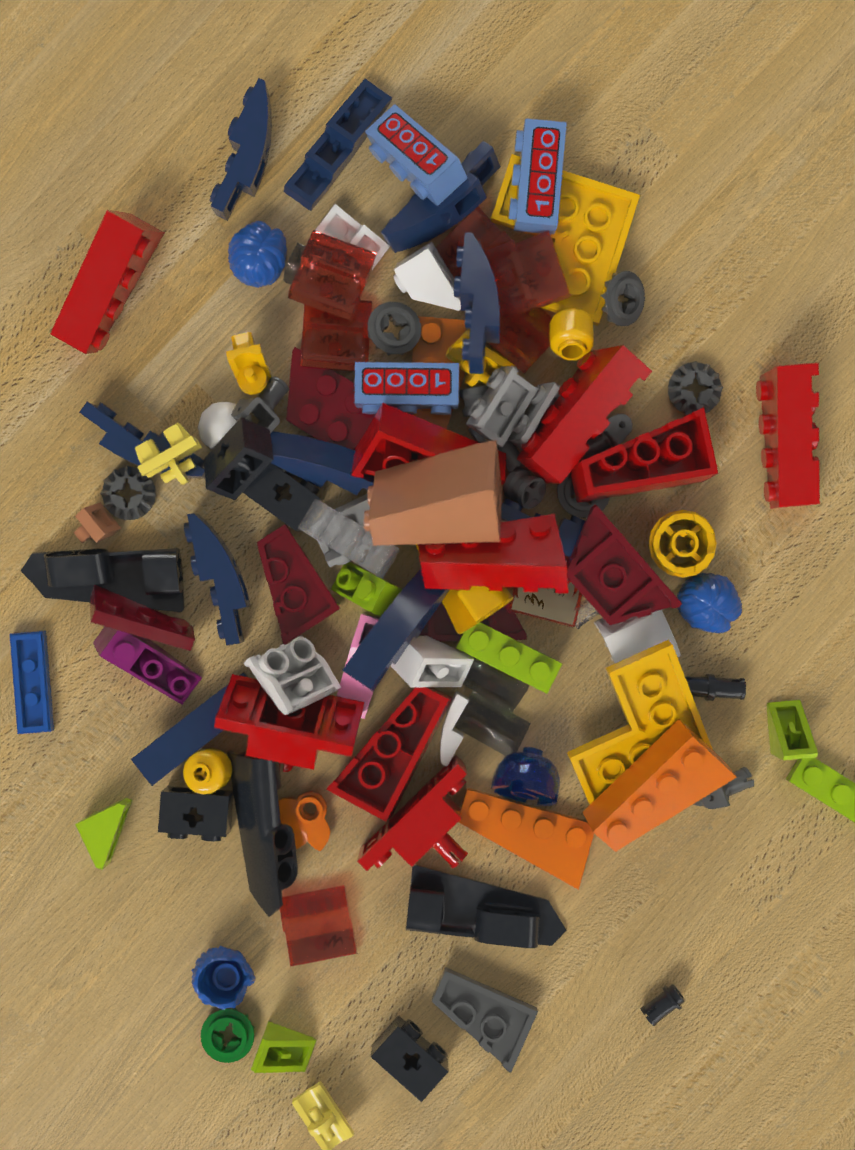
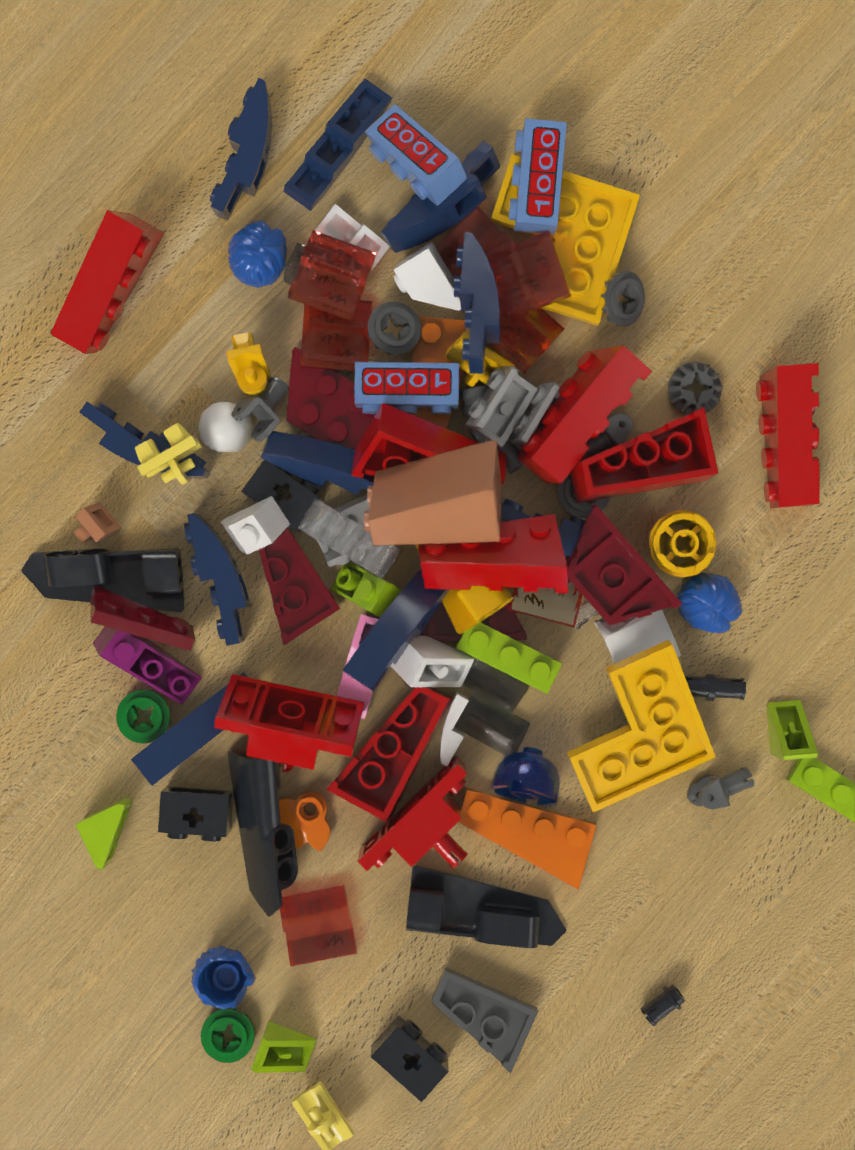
blue tile [9,631,54,734] -> none
dark grey gear [101,466,156,520] -> none
yellow head [183,748,232,795] -> none
black brick [203,417,274,500] -> none
white slope [244,635,341,715] -> none
dark grey wheel [503,467,546,509] -> none
yellow head [549,308,594,361] -> none
orange wedge [582,719,737,852] -> none
none -> green gear [116,690,171,744]
none -> white slope [220,496,290,555]

